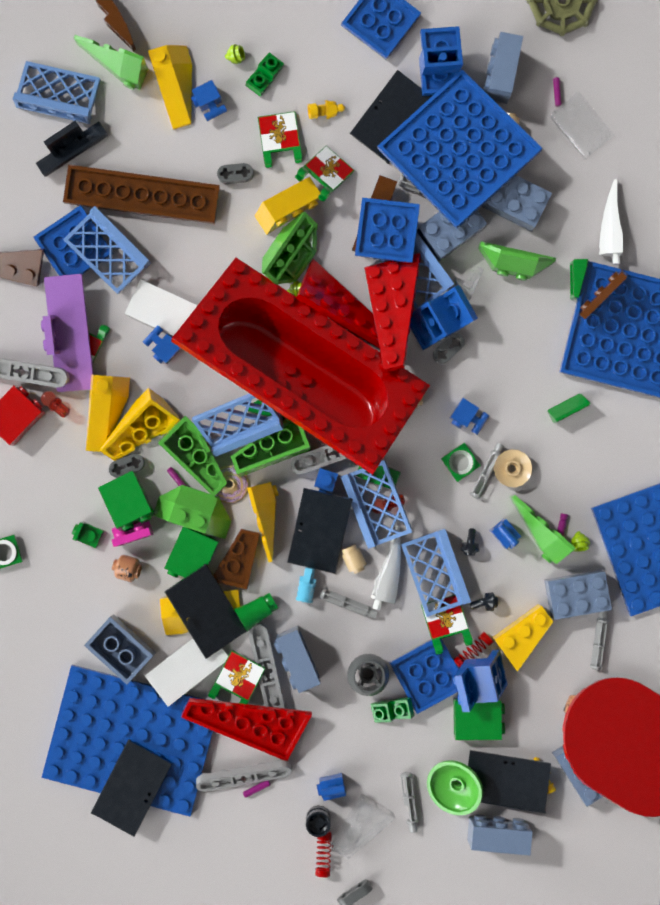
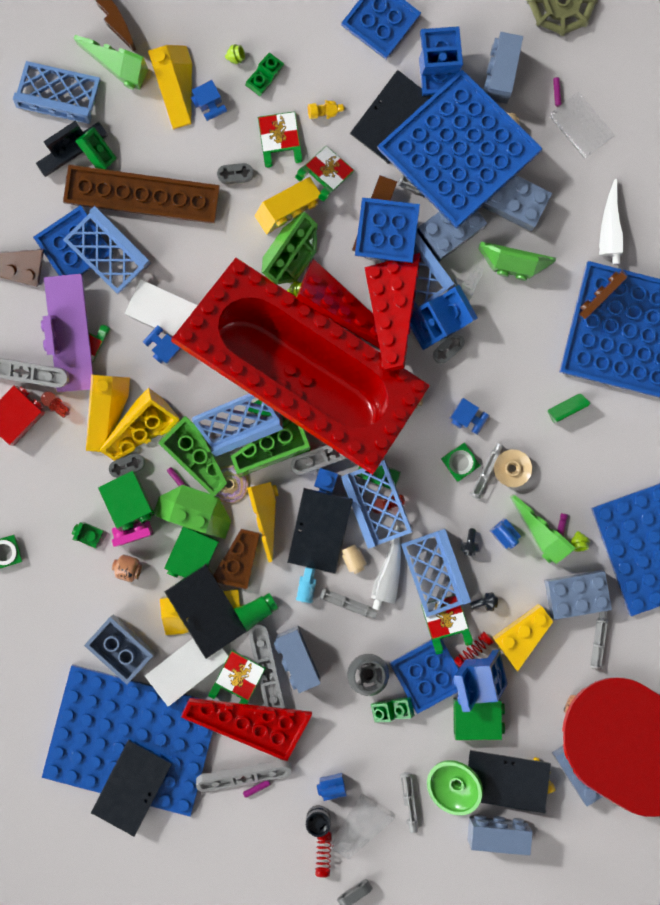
green slope [570,259,588,300] -> none
none -> green slope [76,127,117,170]

